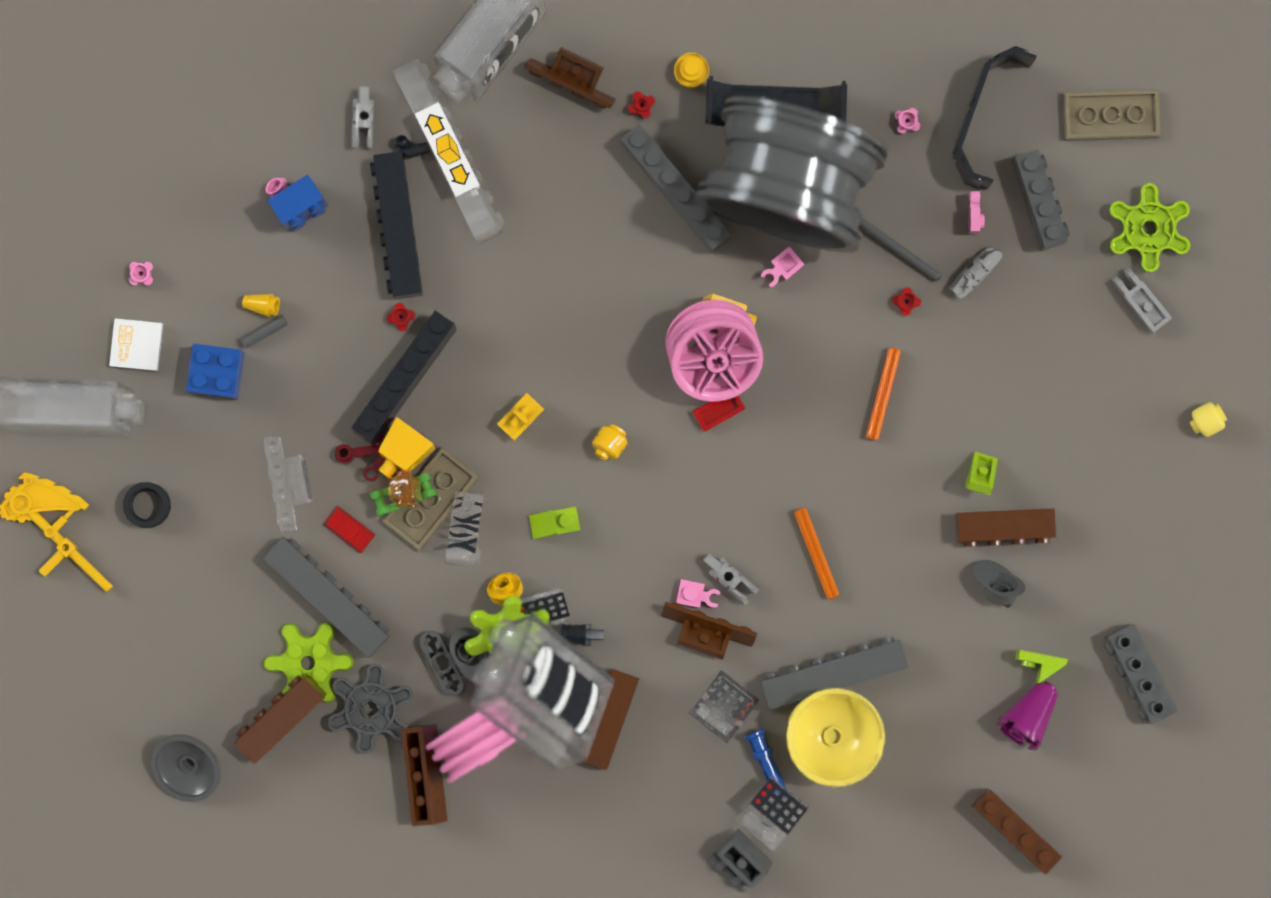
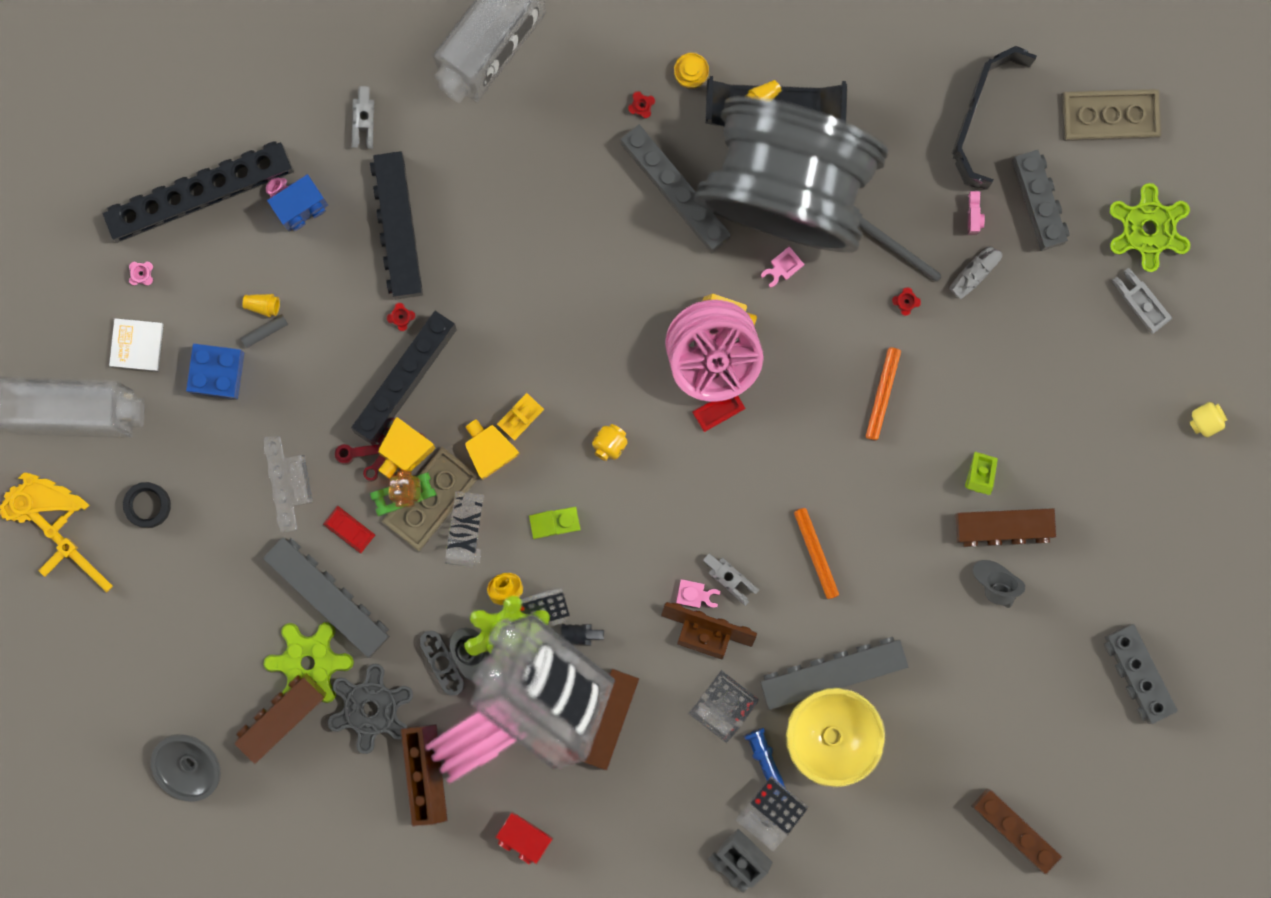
clear brick [393,58,505,244] -> none
black arm [395,135,430,158] -> none
reddish brown bracket [524,47,616,109] -> none
bright pink plate [895,108,921,134] -> none
magenta cone [996,681,1058,751] -> none
lime slope [1015,650,1068,683] -> none
none -> black brick [102,141,294,243]
none -> yellow torso [465,419,520,480]
none -> red brick [496,812,553,865]
none -> yellow cone [745,80,782,101]

